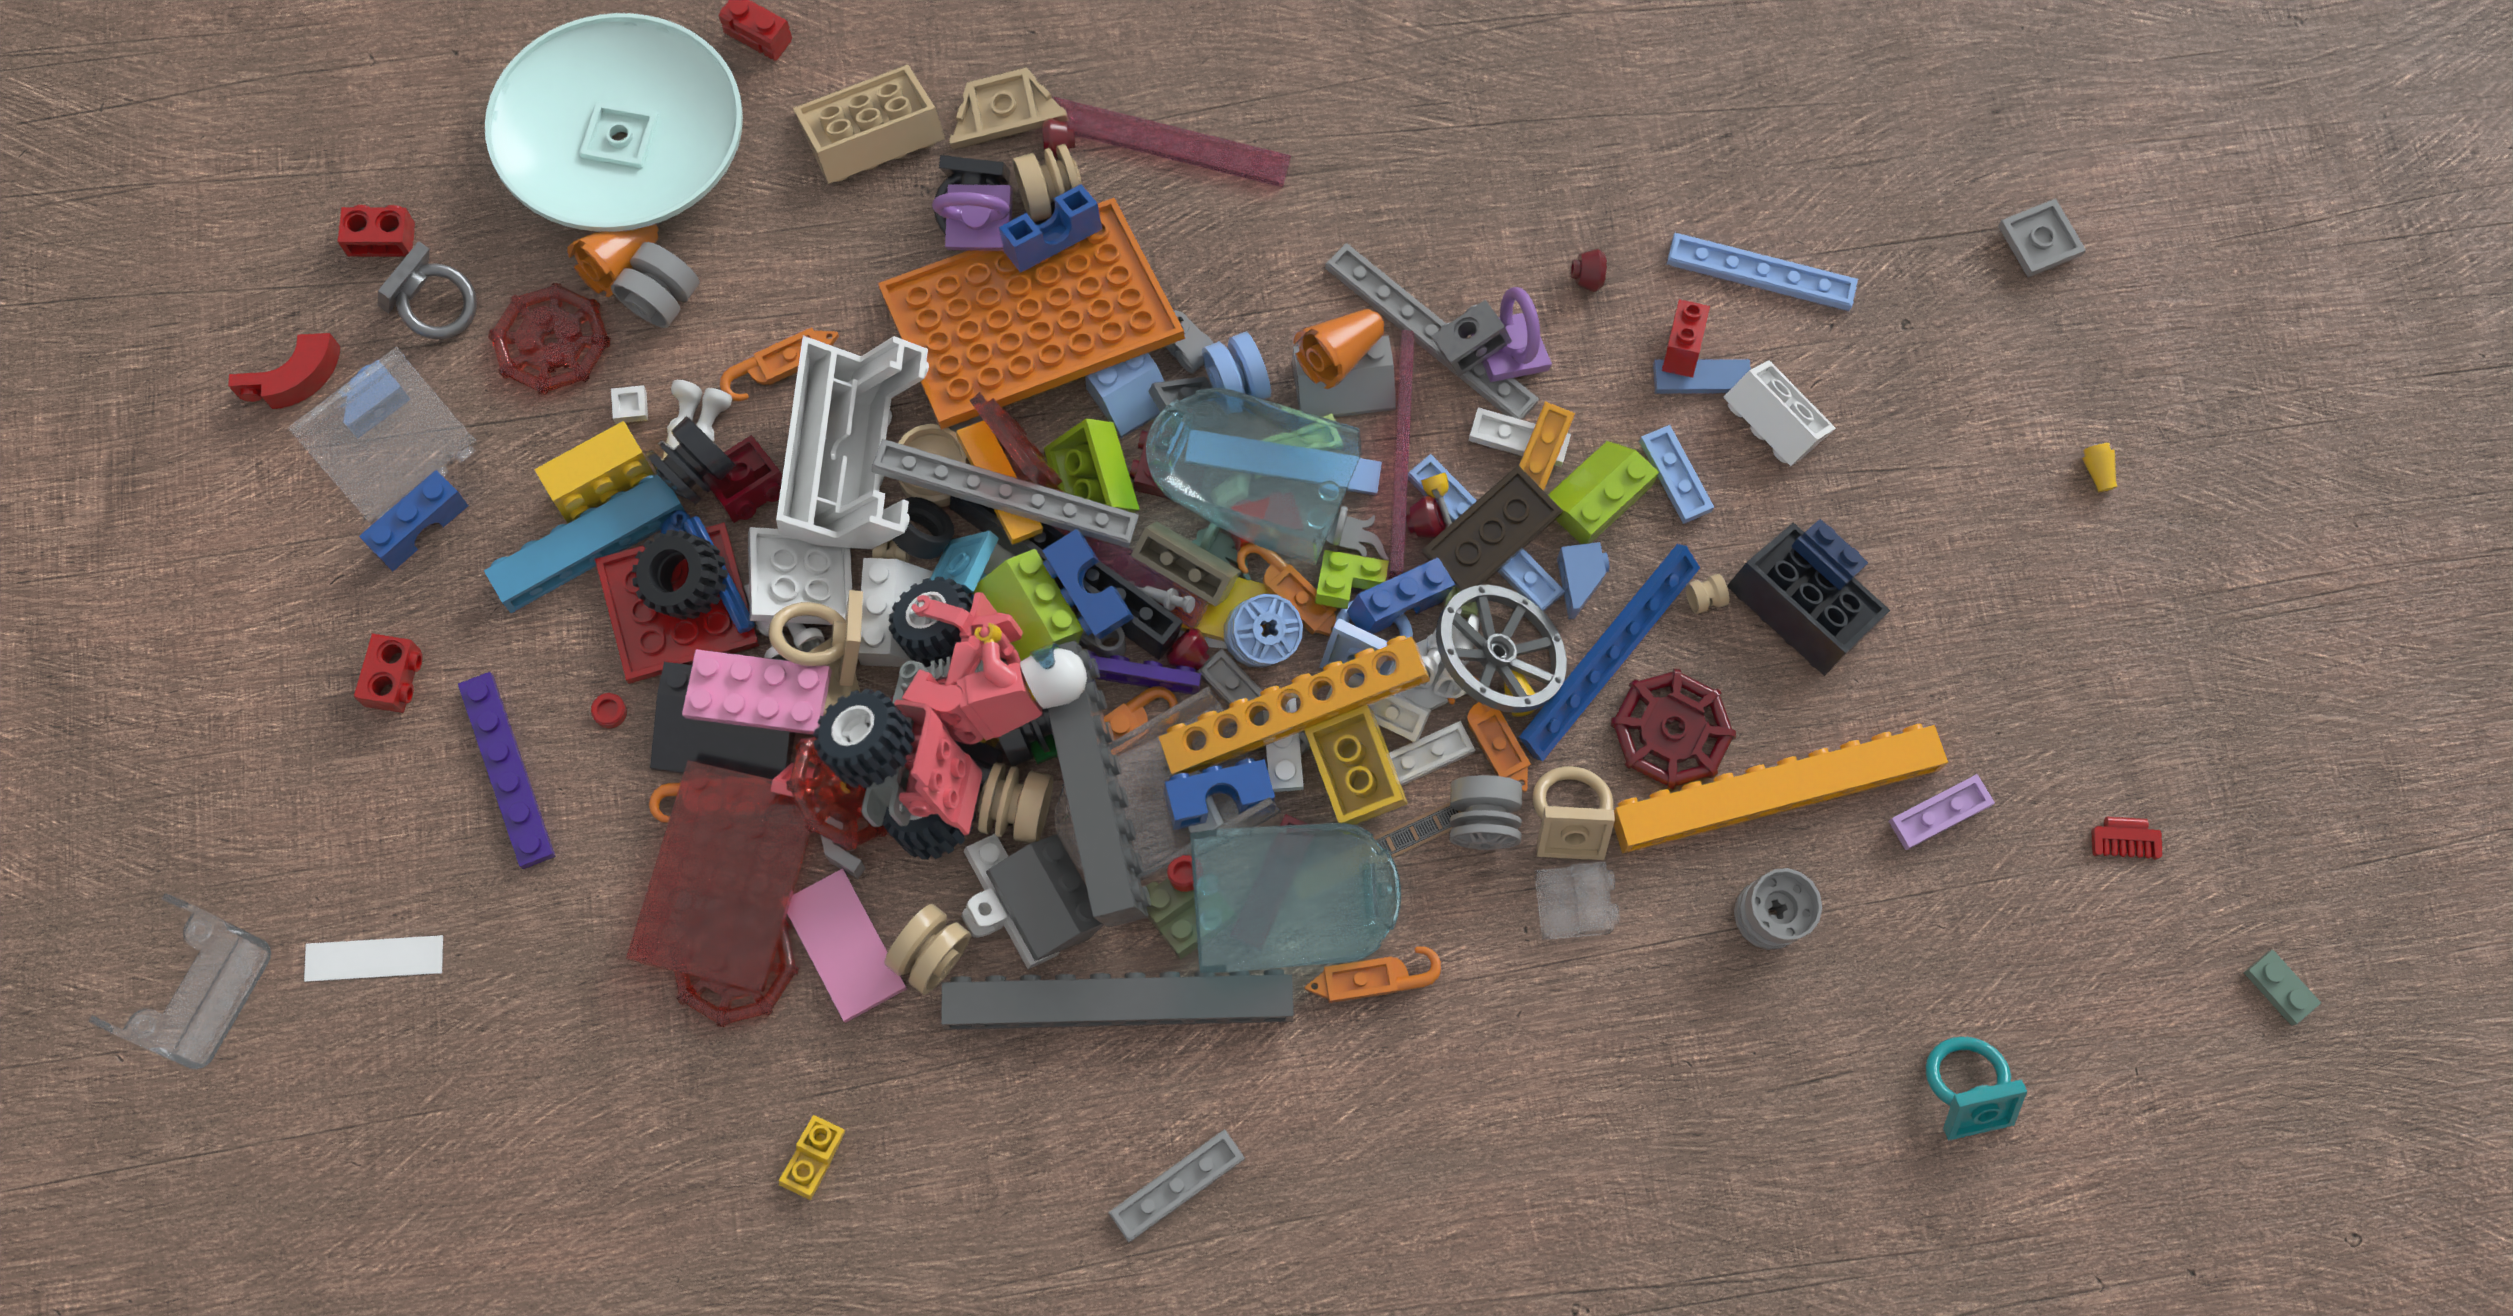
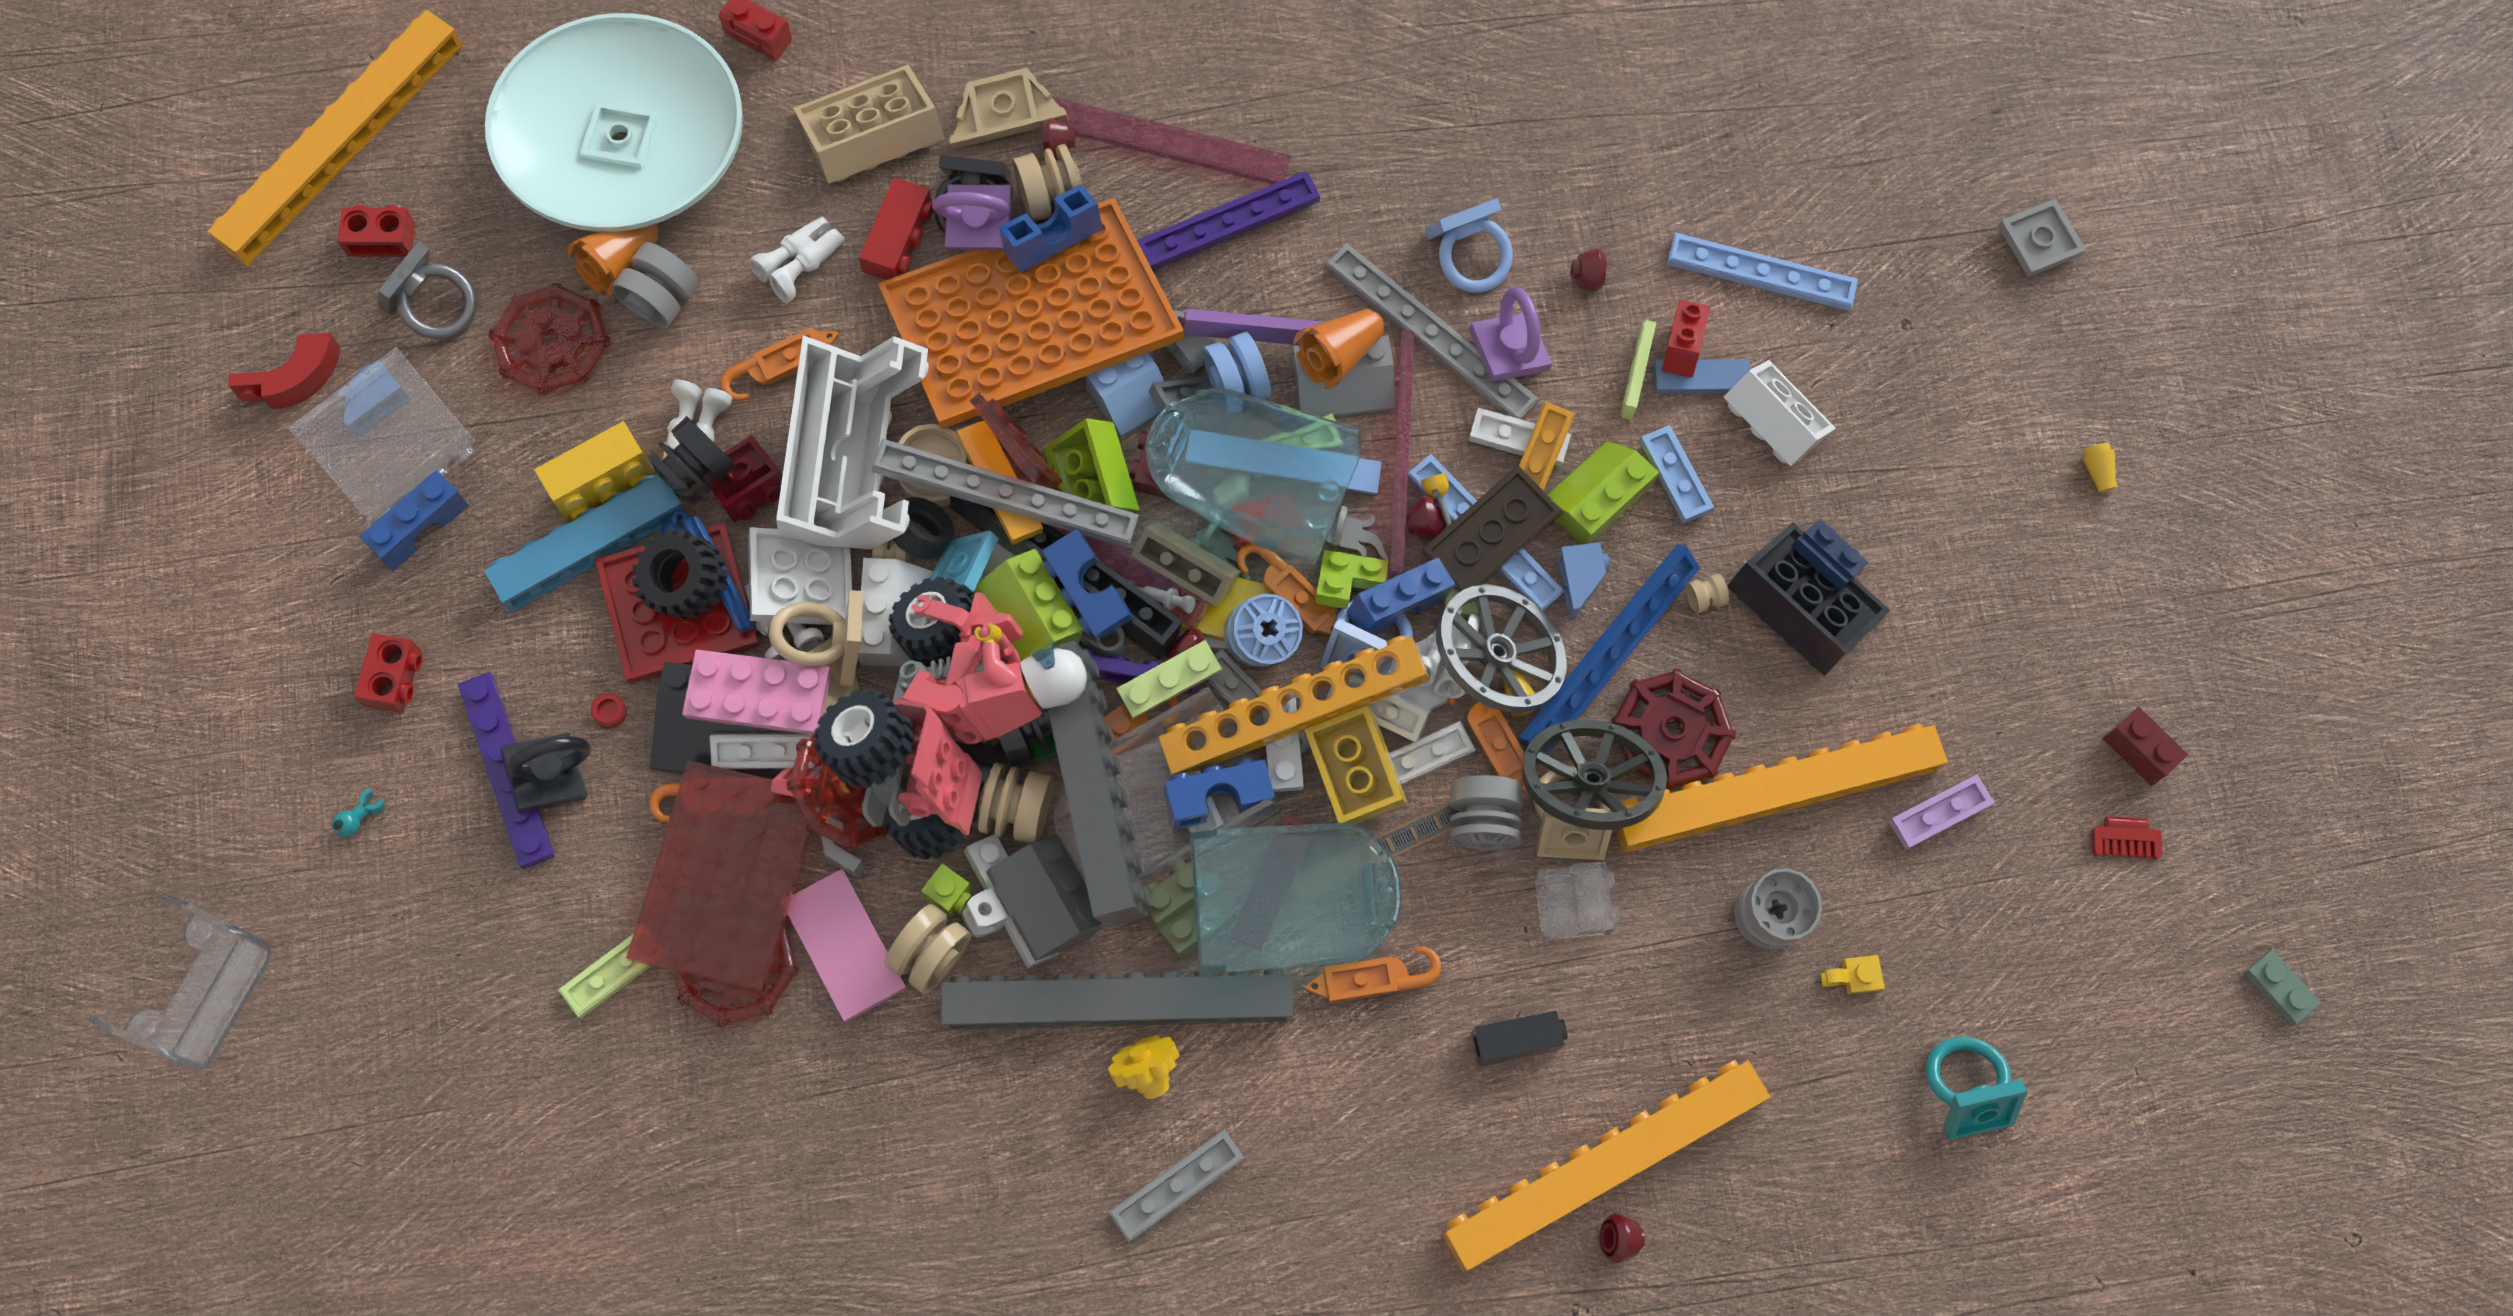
white sticker [304,935,443,982] -> none
white plate [611,385,648,424] -> none
yellow slope [779,1115,845,1200] -> none
red tile [1167,855,1203,892] -> none
flat silver brick [1431,299,1512,377] -> none
none -> light orange brick [207,9,463,267]
none -> teal arm [332,788,386,837]
none -> black tile [500,733,591,813]
none -> yellowish green tile [558,925,667,1019]
none -> white tile [710,732,816,769]
none -> white piece [748,216,845,304]
none -> red brick [859,177,934,280]
none -> lime brick [921,863,973,919]
none -> yellow plant [1108,1035,1180,1099]
none -> yellowish green plate [1117,640,1222,719]
none -> dark purple plate [1137,171,1320,271]
none -> medium lavender tile [1181,309,1322,345]
none -> light blue tile [1424,198,1513,293]
none -> light orange brick [1442,1060,1771,1273]
none -> black brick [1471,1011,1568,1066]
none -> pearl dark grey wheel [1522,720,1667,830]
none -> dark red cone [1599,1213,1645,1263]
none -> yellowish green tile [1620,320,1656,420]
none -> yellow plate [1820,955,1885,995]
none -> dark red brick [2102,706,2189,786]

